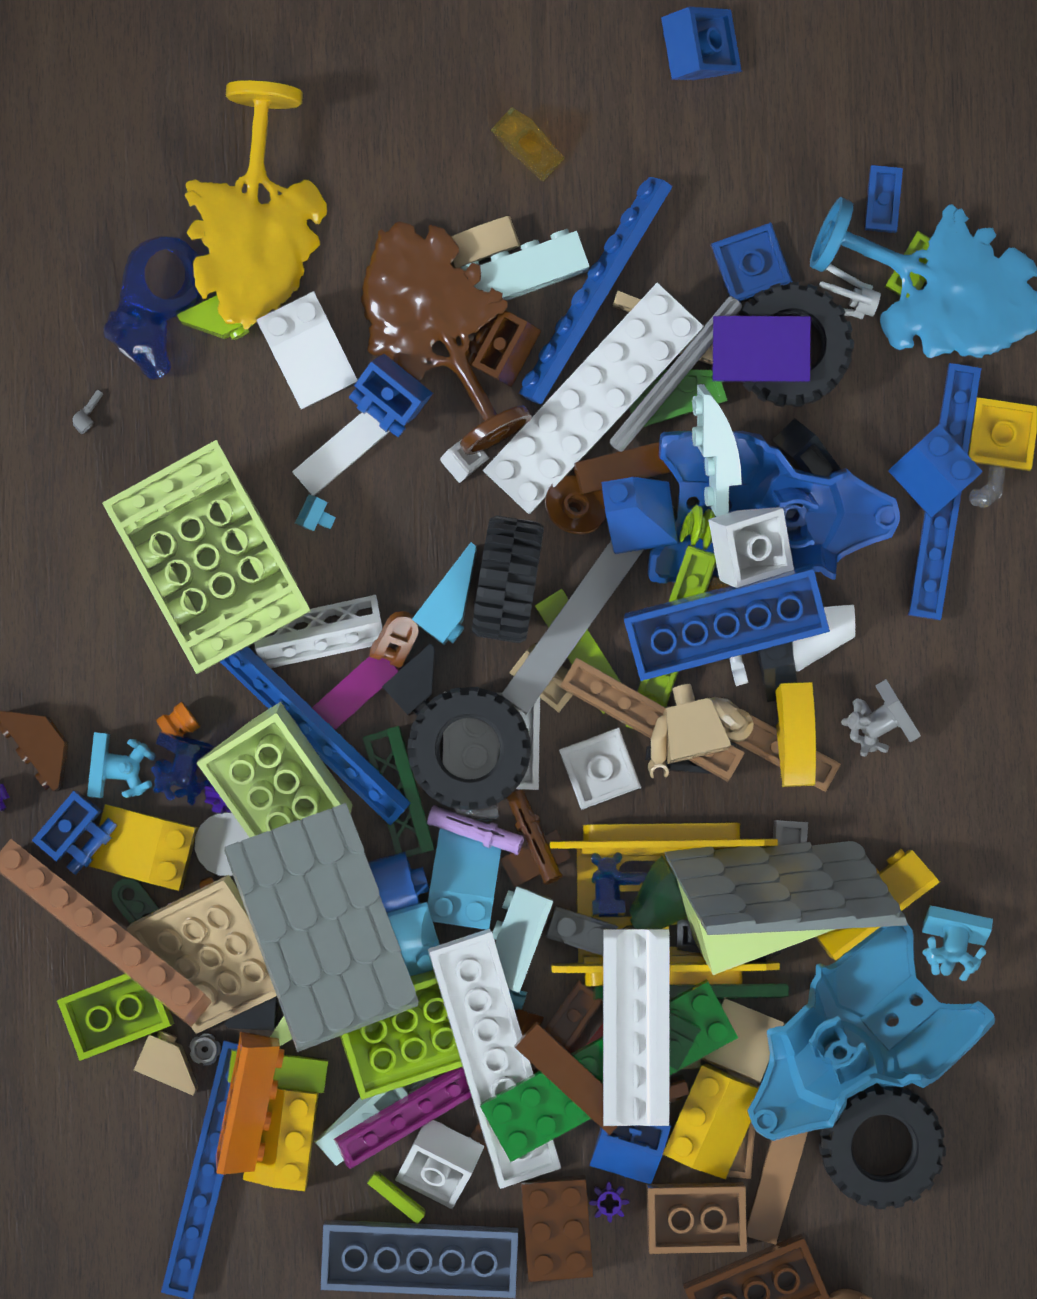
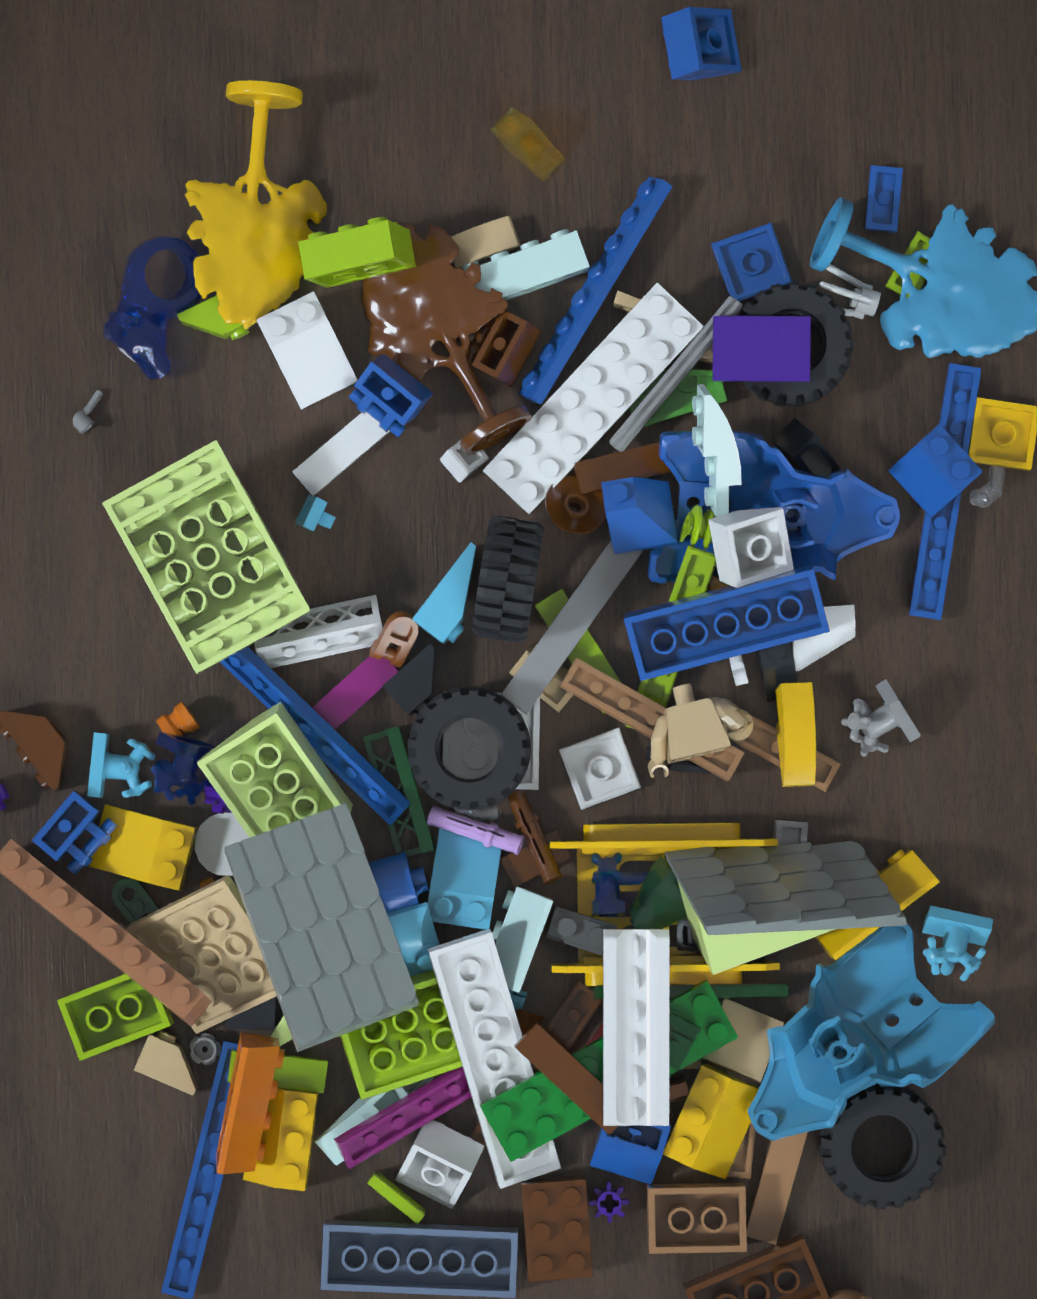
none -> lime brick [298,217,416,288]

